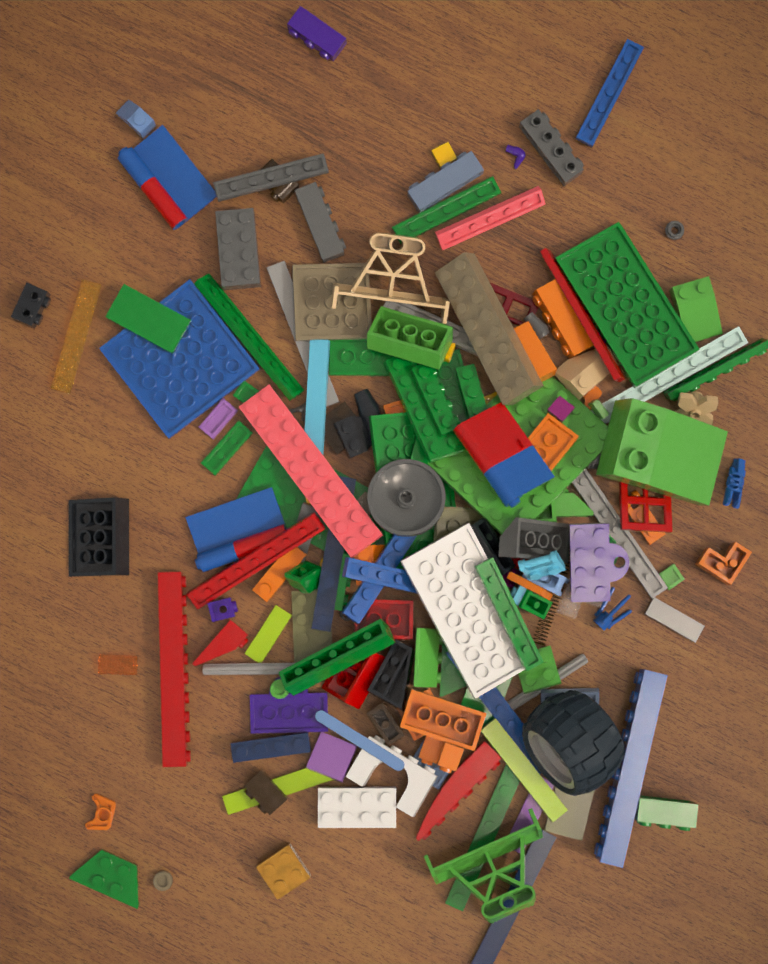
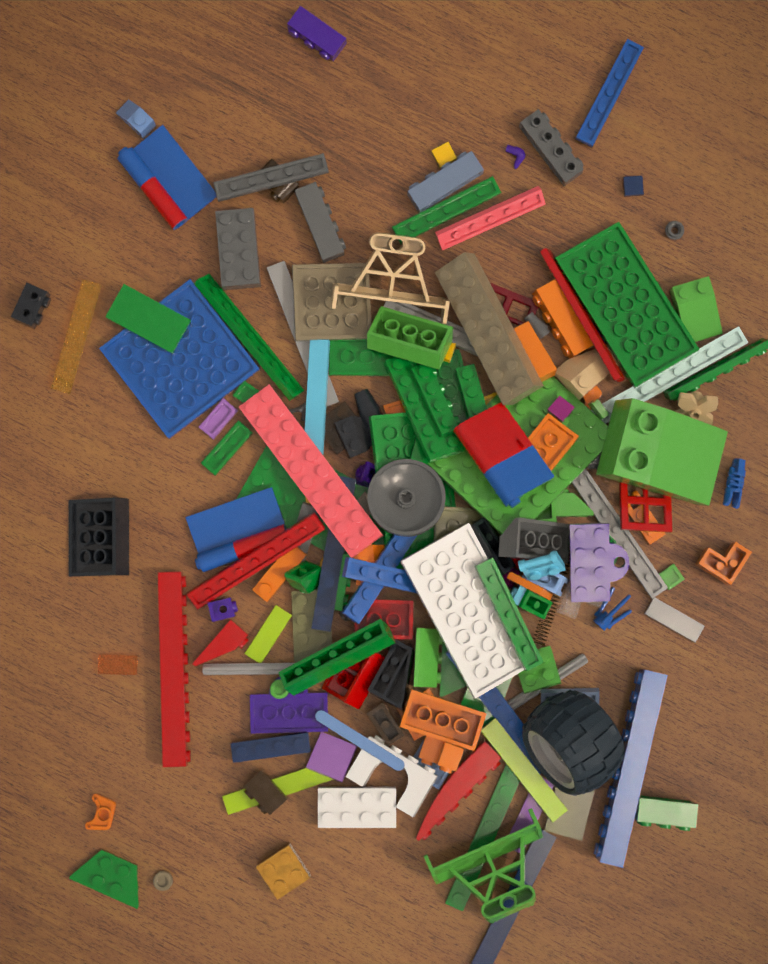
none -> dark purple brick [355,461,376,488]
none -> dark blue tile [623,176,644,197]

